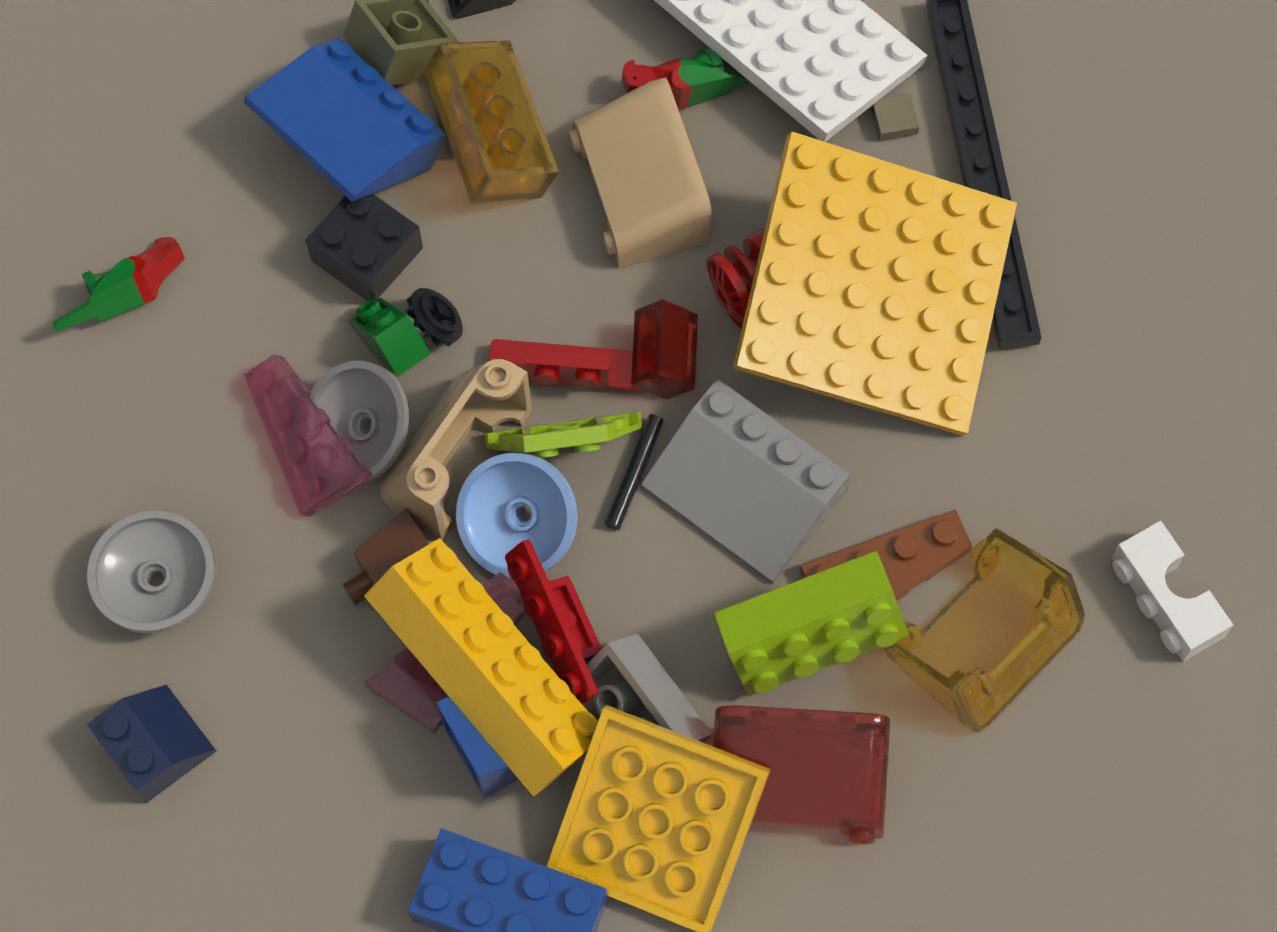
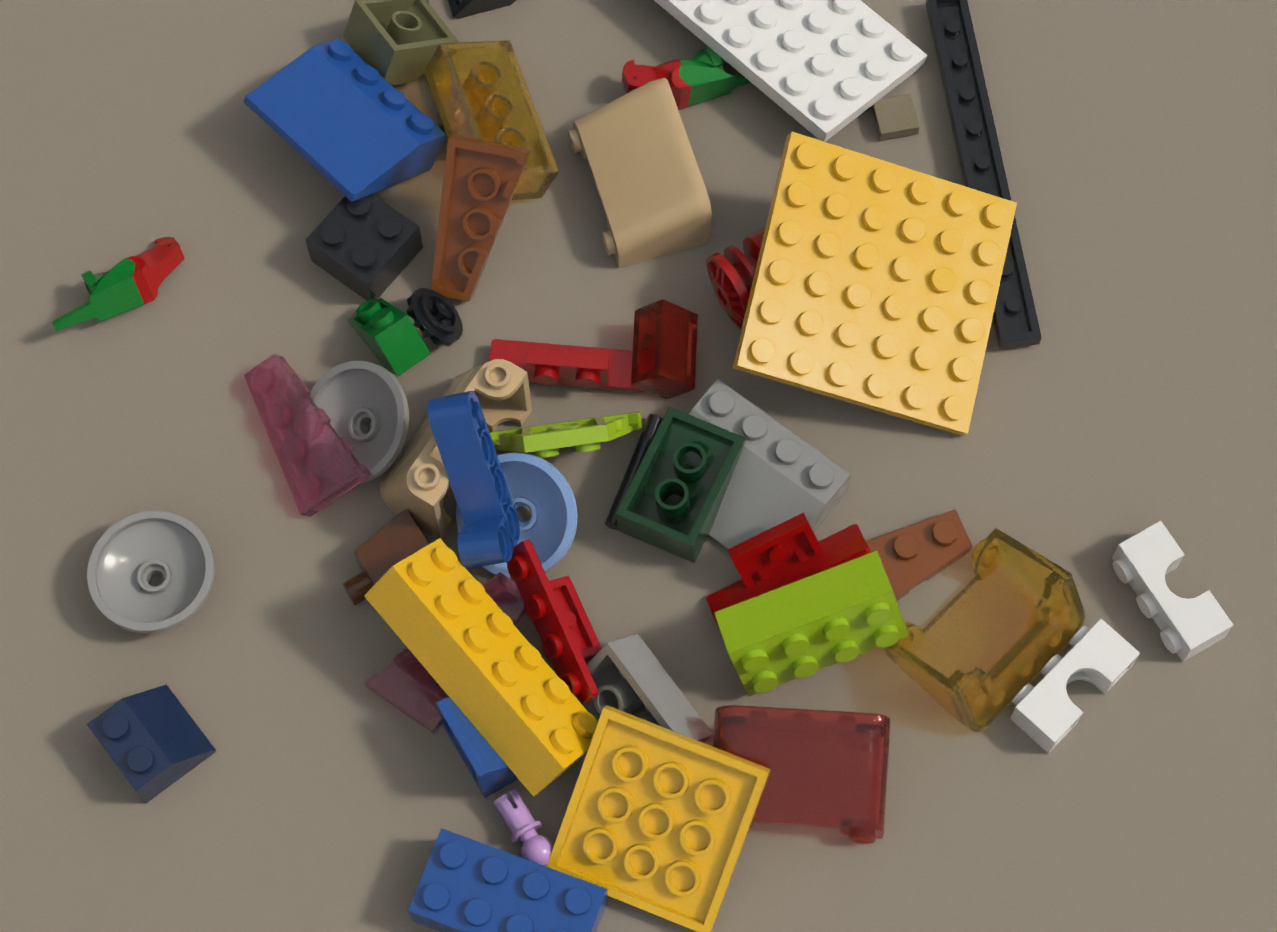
none -> blue beam [428,391,520,569]
none -> dark orange wing [430,135,531,302]
none -> lavender pin [493,789,554,866]
none -> dark green slope [616,407,746,563]
none -> red bracket [706,512,871,627]
none -> white arch [1010,619,1140,754]

